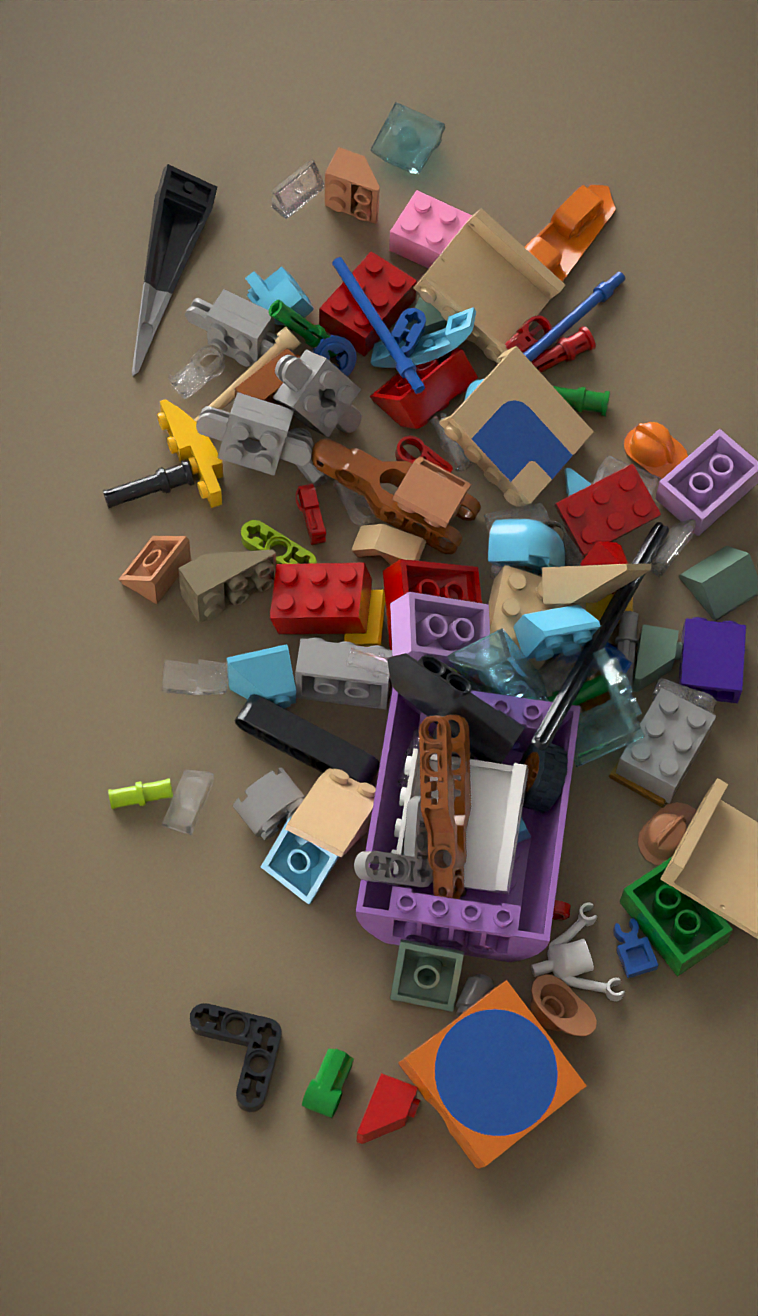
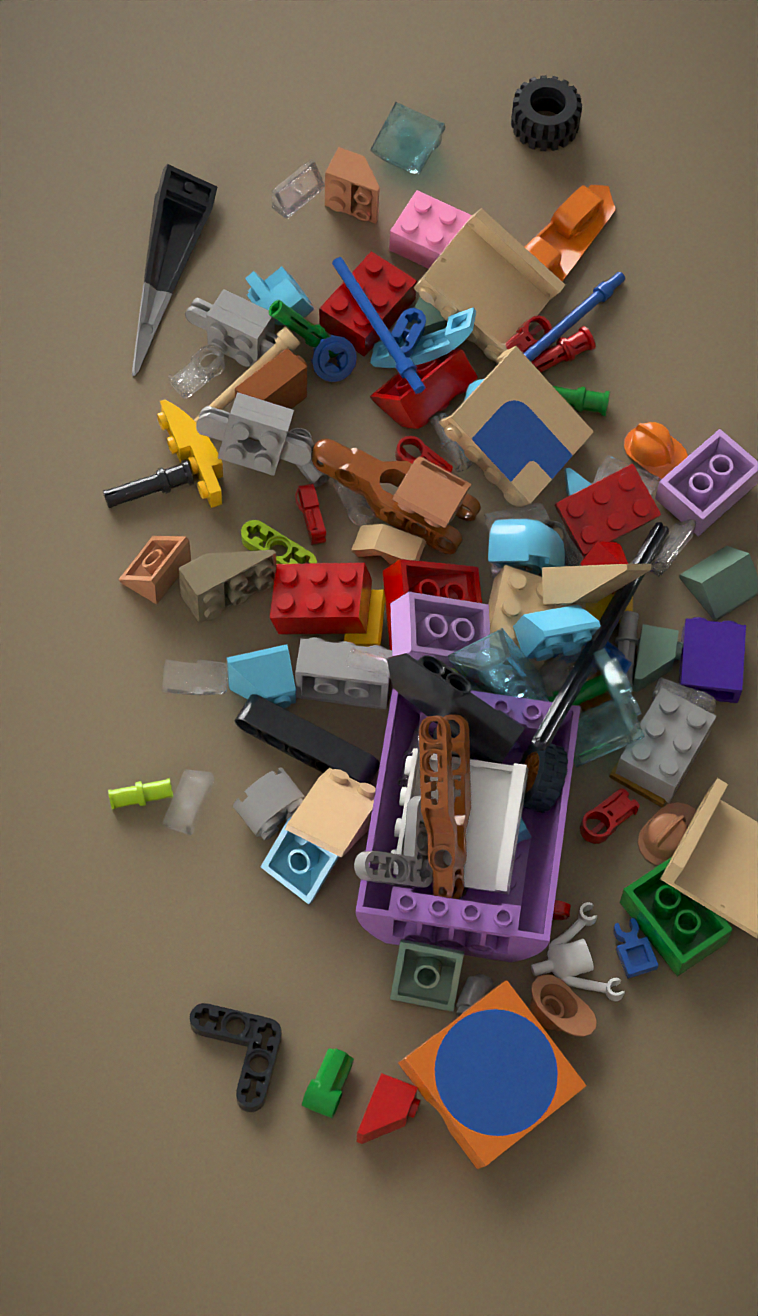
light grey brick [273,349,362,437] -> none
none -> black tyre [511,75,582,151]
none -> red piece [580,788,640,844]

